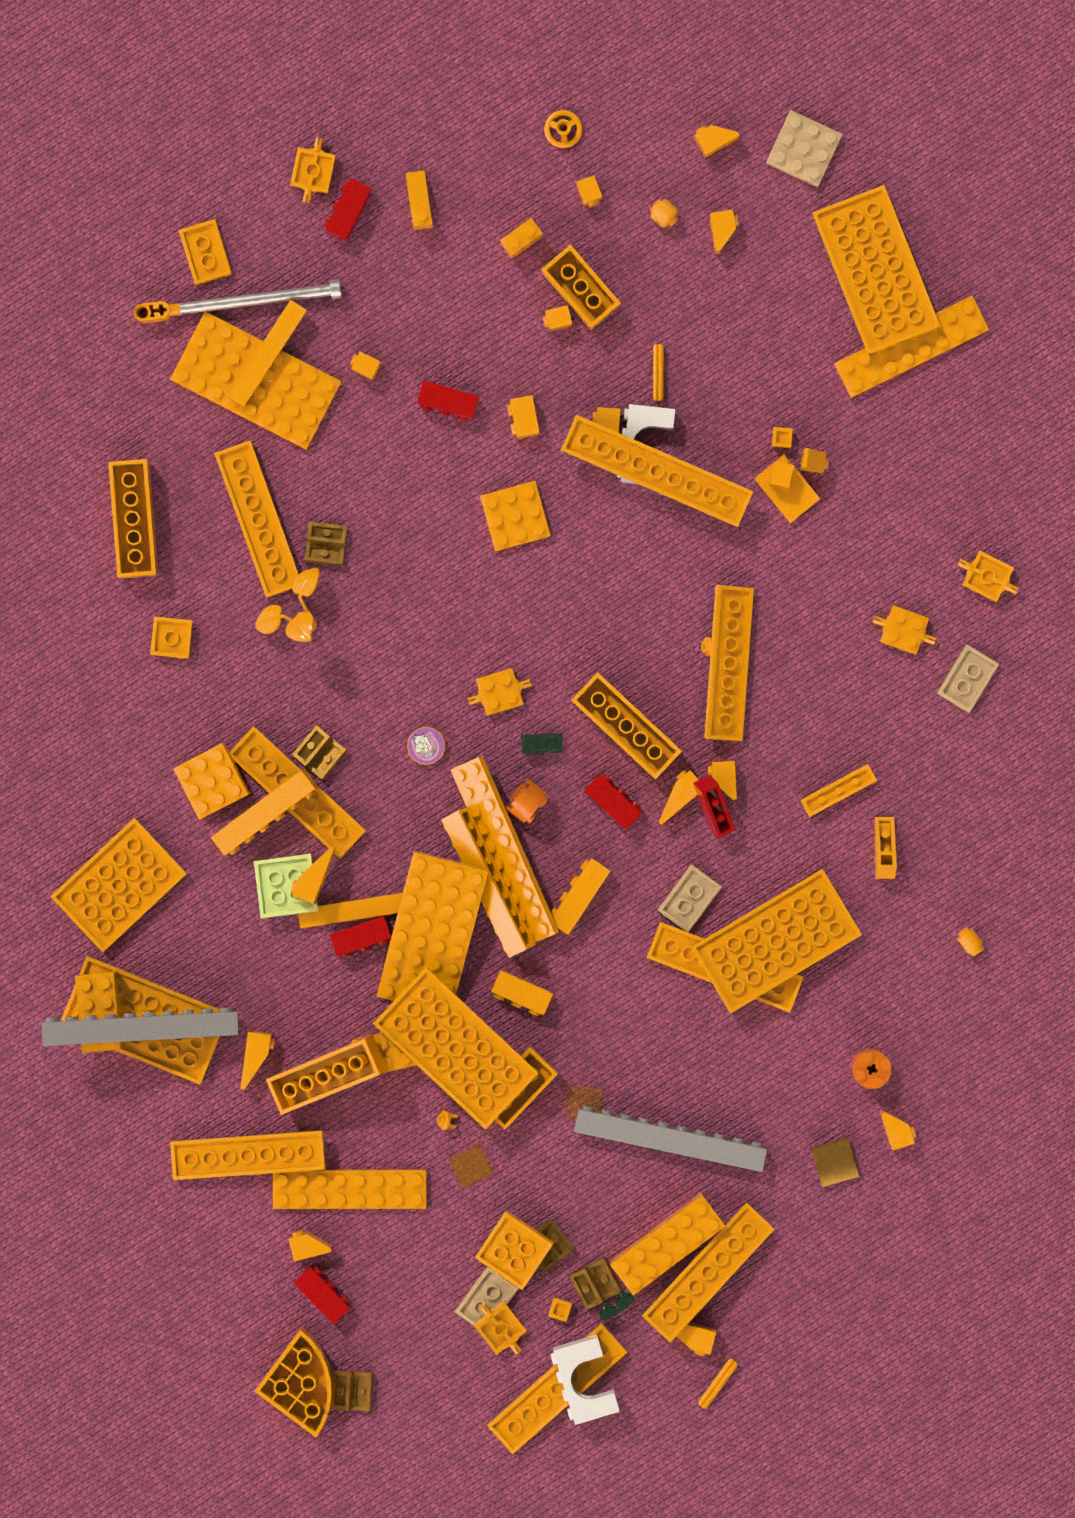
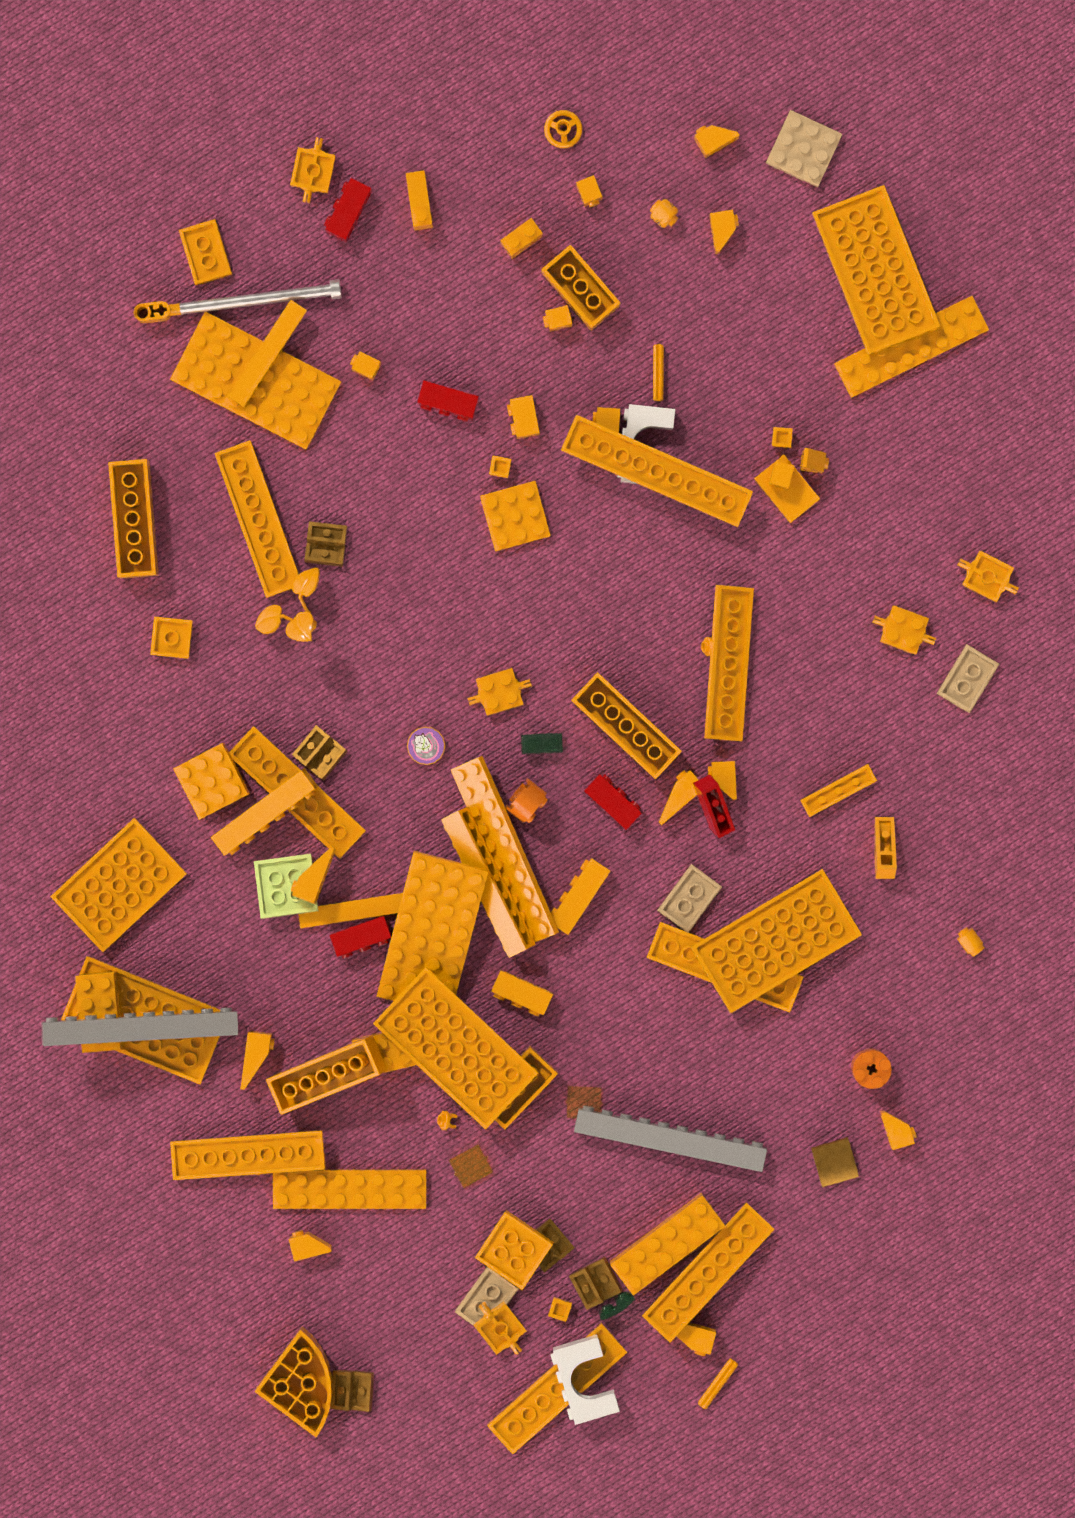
red brick [294,1264,351,1324] -> none
none -> light orange plate [489,456,512,478]

